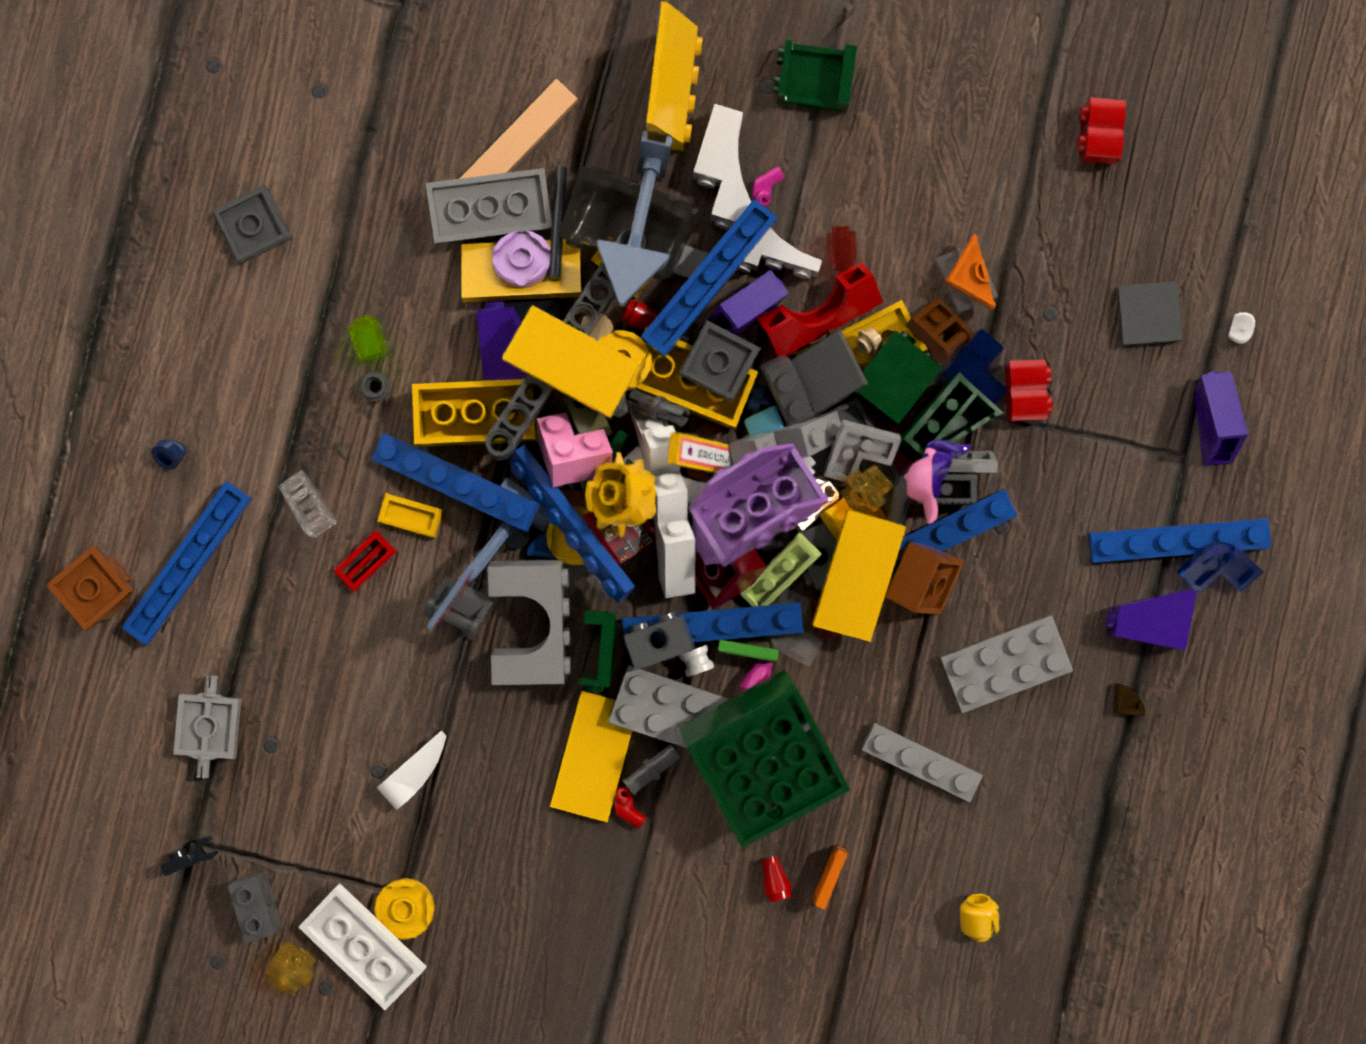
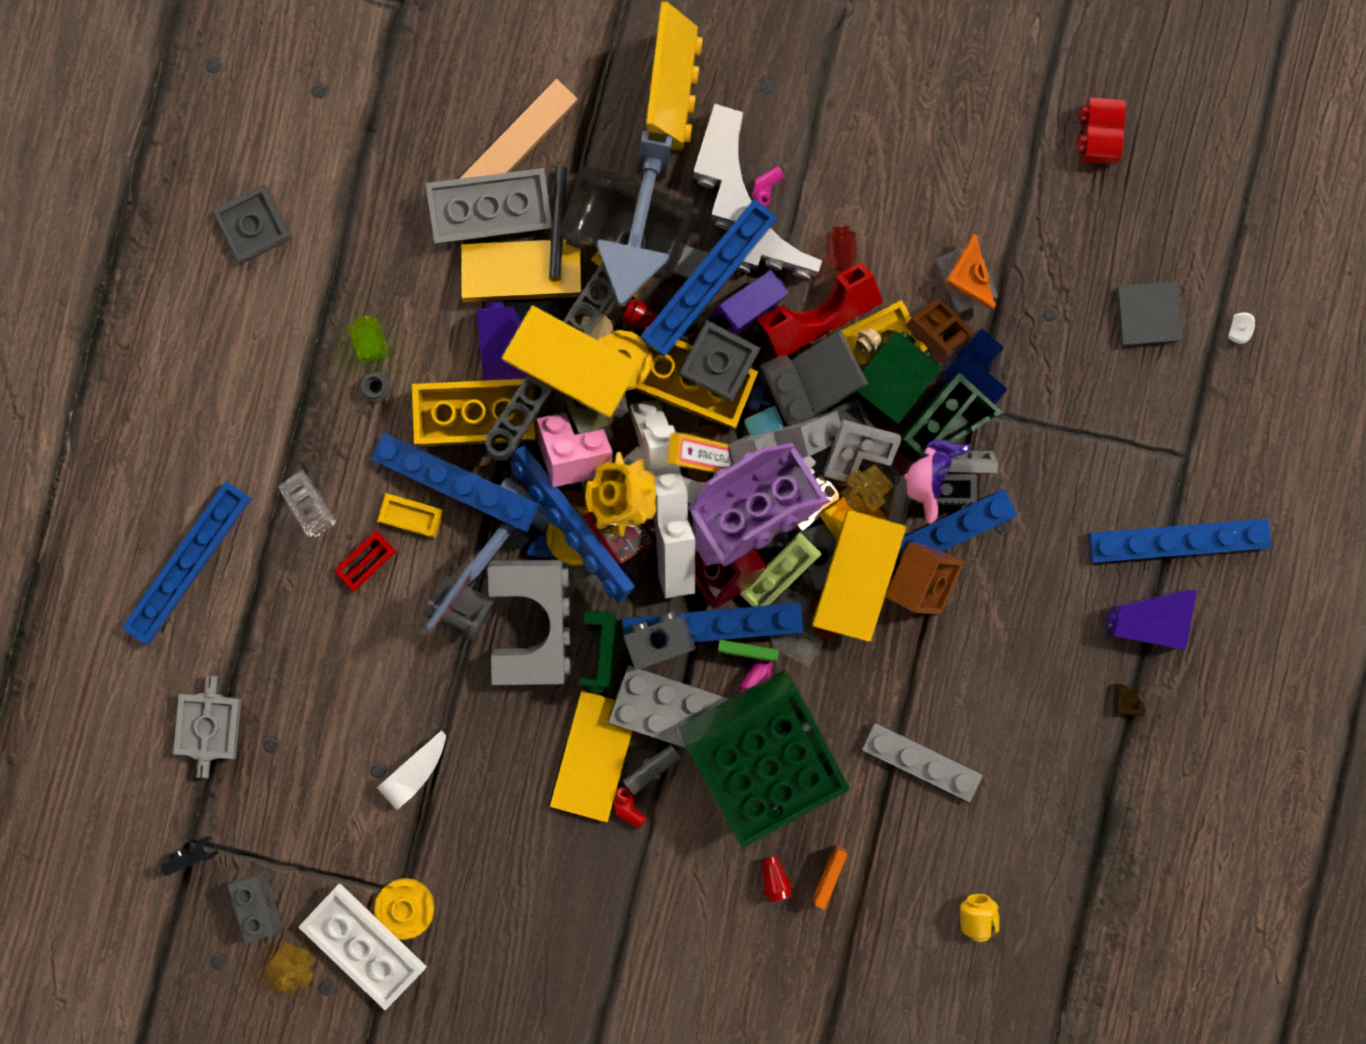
dark orange panel [46,546,135,631] -> none
dark blue tile [151,439,187,469] -> none
lavender tile [492,231,550,289] -> none
dark green tile [610,430,629,461] -> none
dark grey pin [628,389,689,426] -> none
white wheel [679,645,714,677] -> none
dark green panel [773,38,857,113] -> none
light grey plate [939,615,1073,713] -> none
red brick [1005,360,1053,422] -> none
clear blue plate [1176,542,1264,594] -> none
dark purple slope [1194,371,1248,466] -> none

